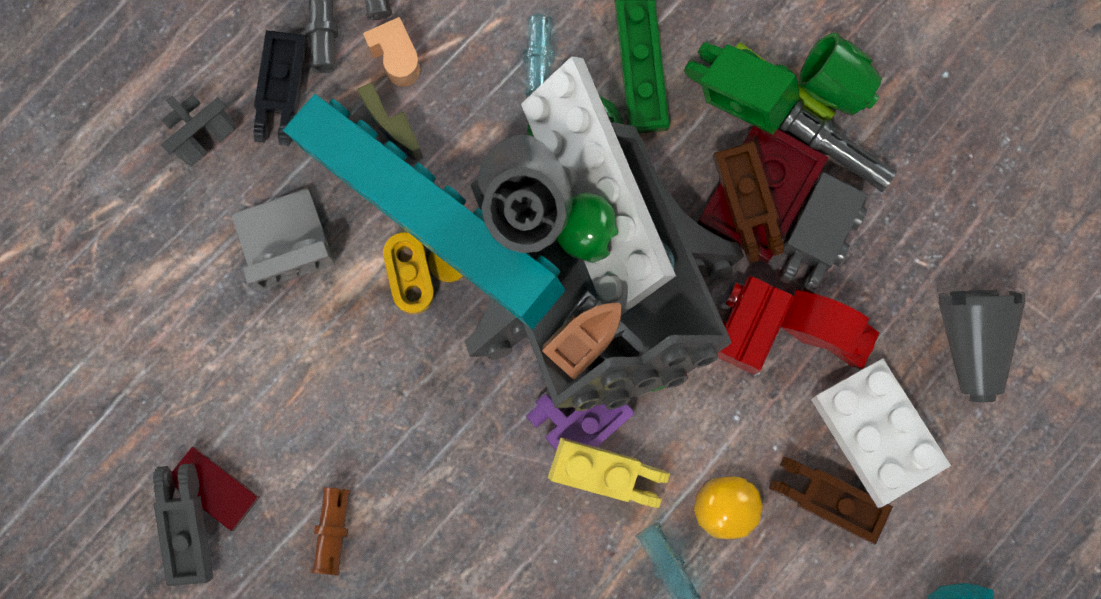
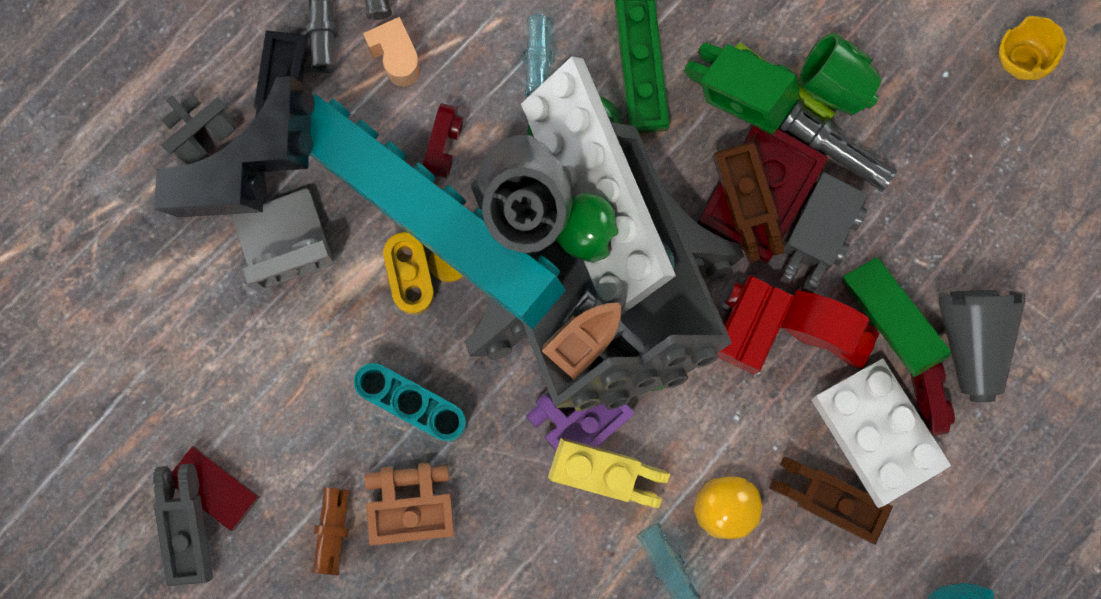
olive slope [357,82,423,161] -> none
none -> black arch [154,76,314,217]
none -> teal beam [354,363,467,442]
none -> nougat plate [364,462,455,546]
none -> dark red plate [423,103,464,185]
none -> green tile [842,257,951,378]
none -> dark red plate [910,362,955,436]
none -> yellow hair [998,16,1067,80]

